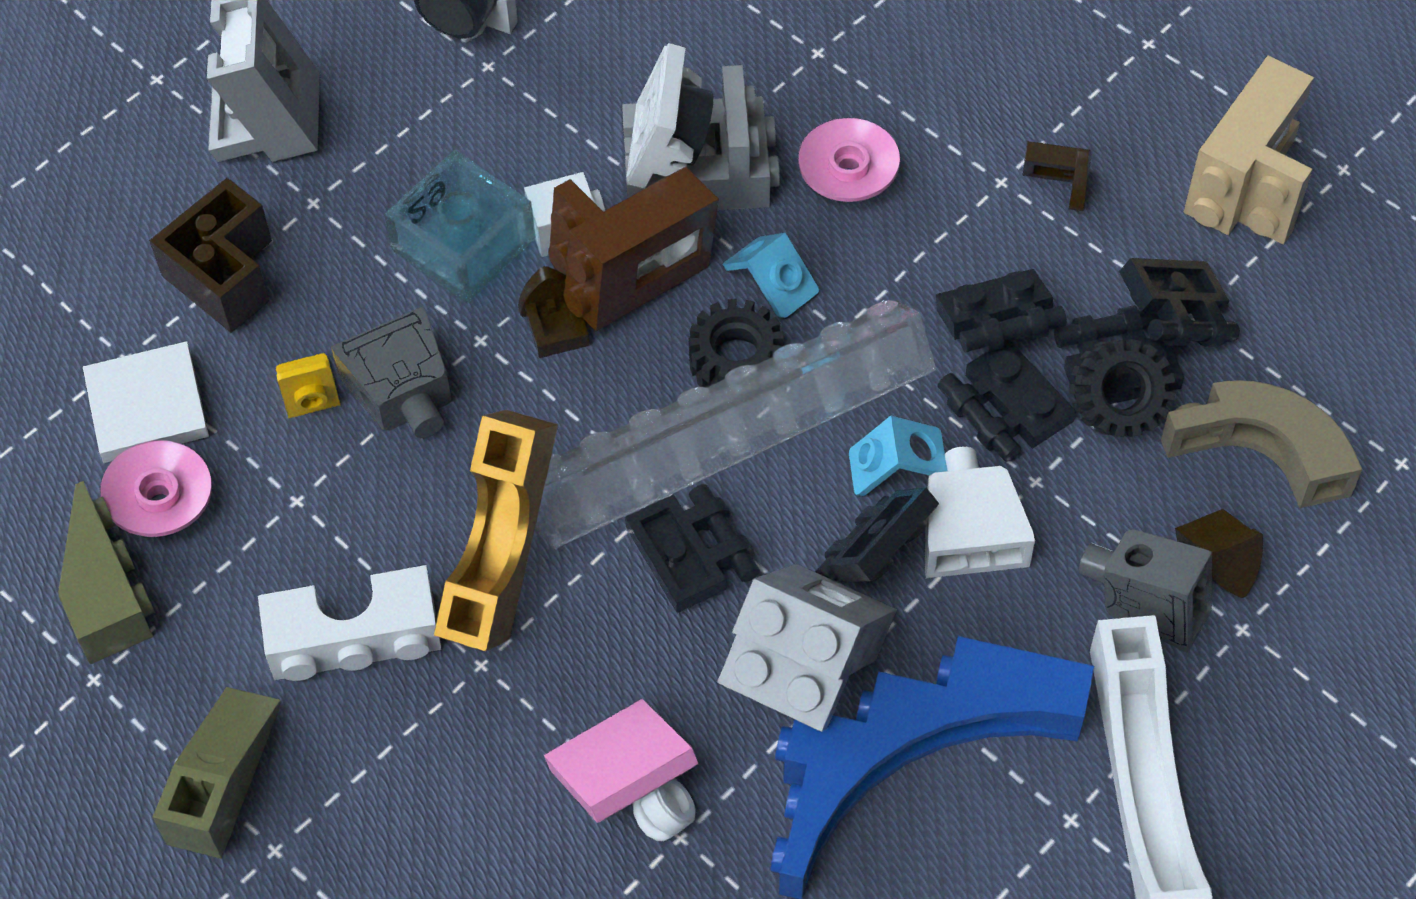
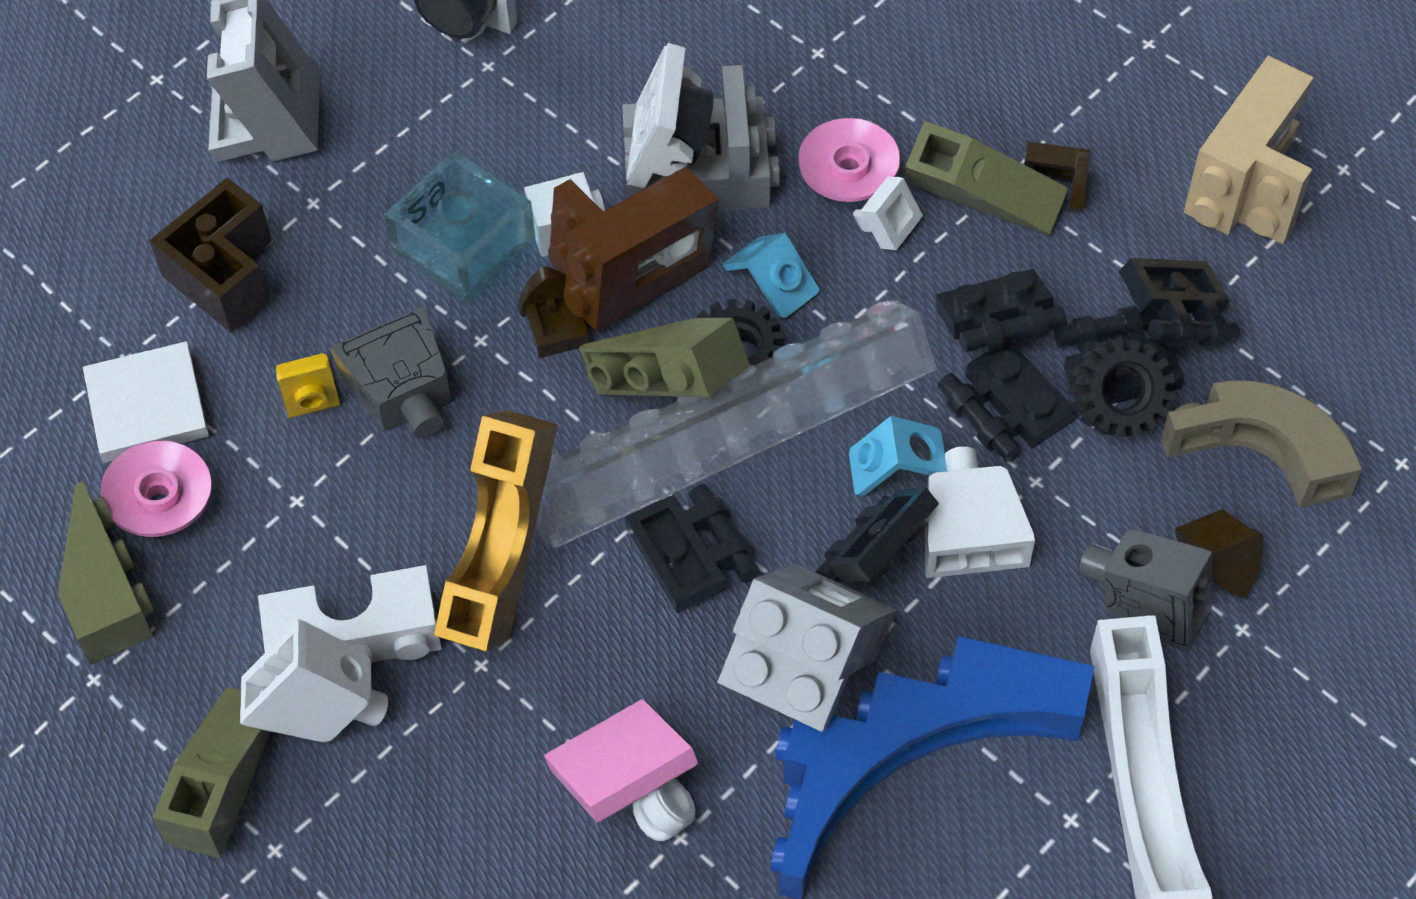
none -> white torso [240,619,388,742]
none -> olive slope [579,318,750,397]
none -> white tile [853,176,923,250]
none -> olive slope [905,121,1068,236]

